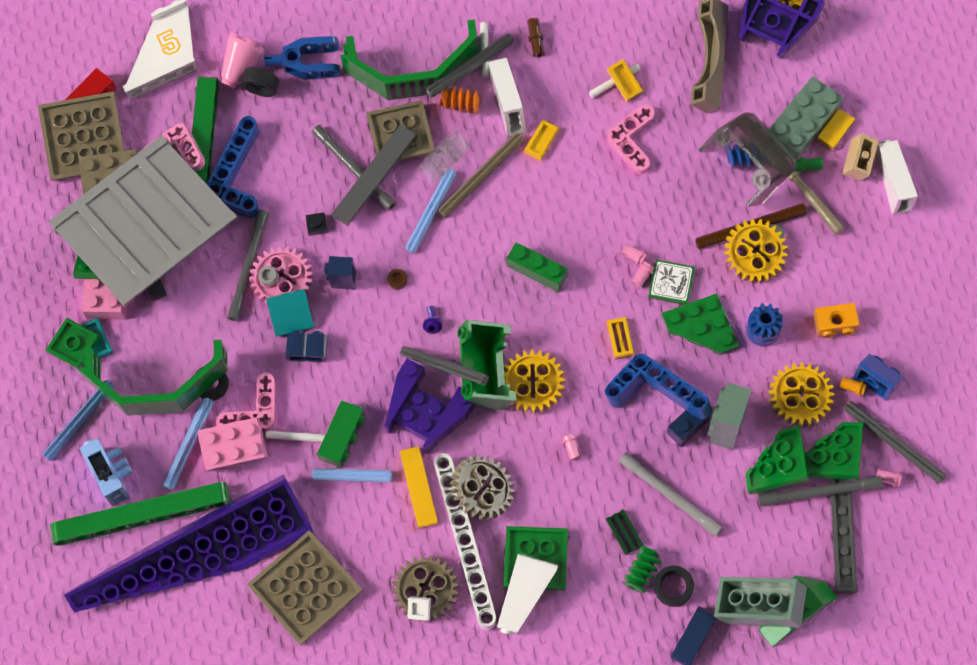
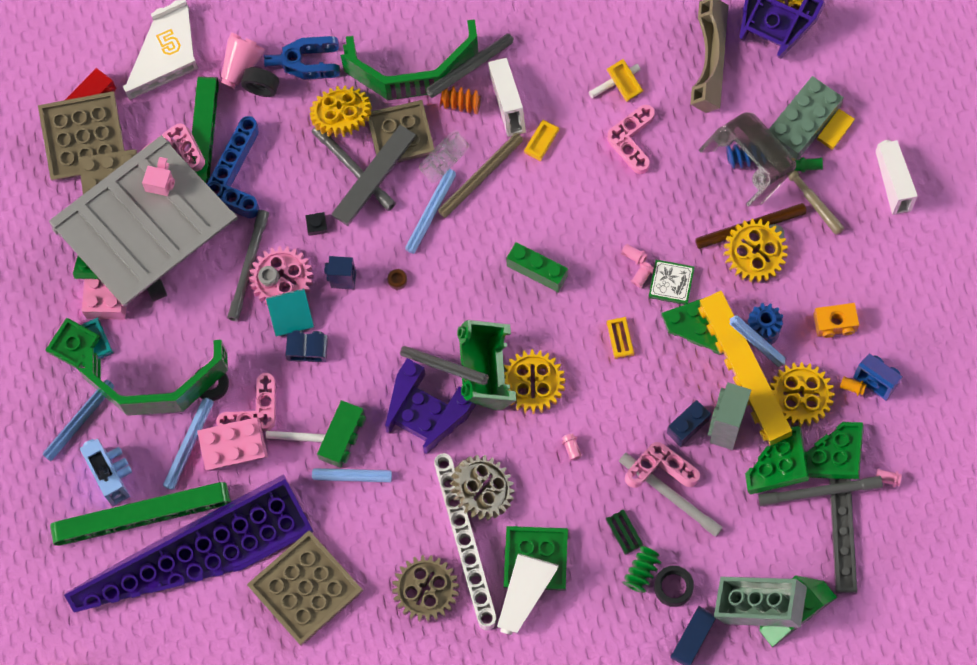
yellow tile [399,446,438,529] -> none
white plate [408,596,431,620] -> none
dark purple plate [423,306,442,334] -> none
white bar [480,22,489,77] -> none
reddish brown pin [527,18,545,58] -> none
blue beam [605,354,712,419] -> none
tan brick [842,133,879,181] -> none
dark grey axle [844,401,946,483] -> none
none -> bright pink brick [142,157,175,196]
none -> yellow gear [309,85,372,137]
none -> bright pink beam [625,442,700,488]
none -> yellow brick [698,291,792,446]
none -> light blue axle [729,315,786,367]

